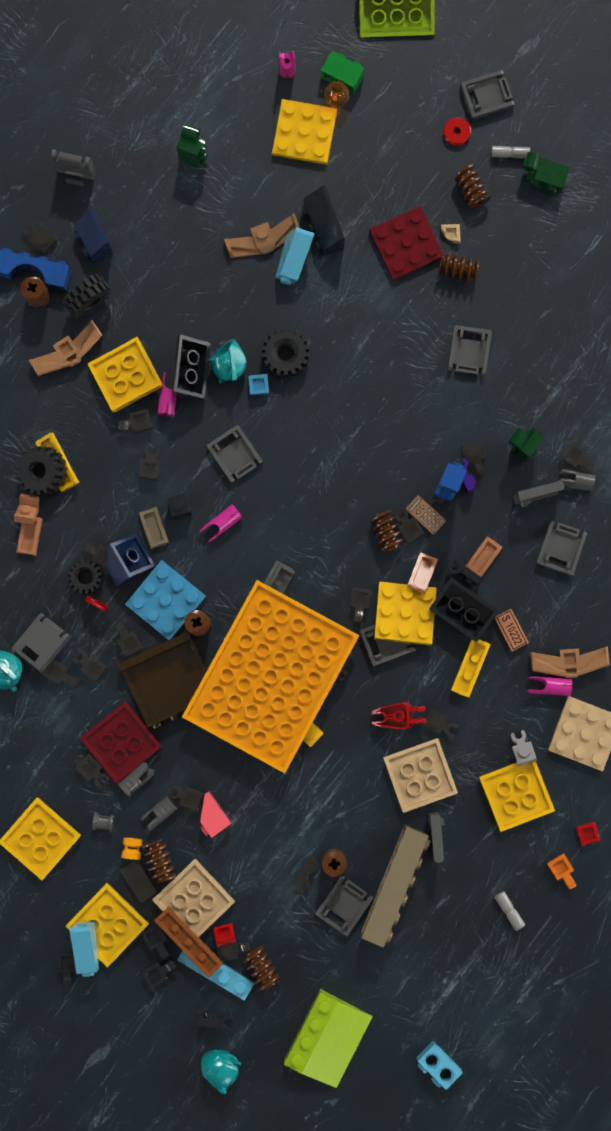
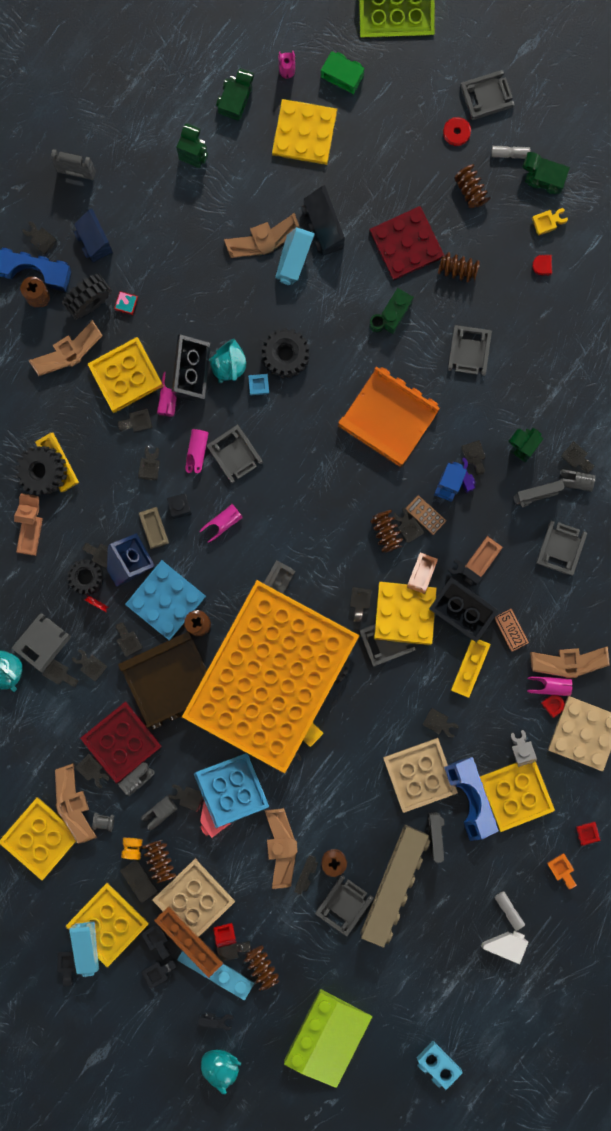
clear orange piece [324,81,350,108] -> none
red hinge [371,702,426,730] -> none
tan tile [440,224,461,244] -> none
none -> medium nougat plate [55,763,97,844]
none -> tile [114,291,138,315]
none -> dark pink piece [185,429,209,473]
none -> dark azure plate [194,753,269,828]
none -> dark green hinge [216,68,254,121]
none -> medium nougat plate [264,808,298,889]
none -> orange panel [338,367,440,467]
none -> dark green hinge [370,288,414,334]
none -> arch [444,757,499,841]
none -> white slope [481,931,528,964]
none -> yellow plate [532,208,568,236]
none -> red tile [532,255,552,275]
none -> red tile [541,695,565,718]

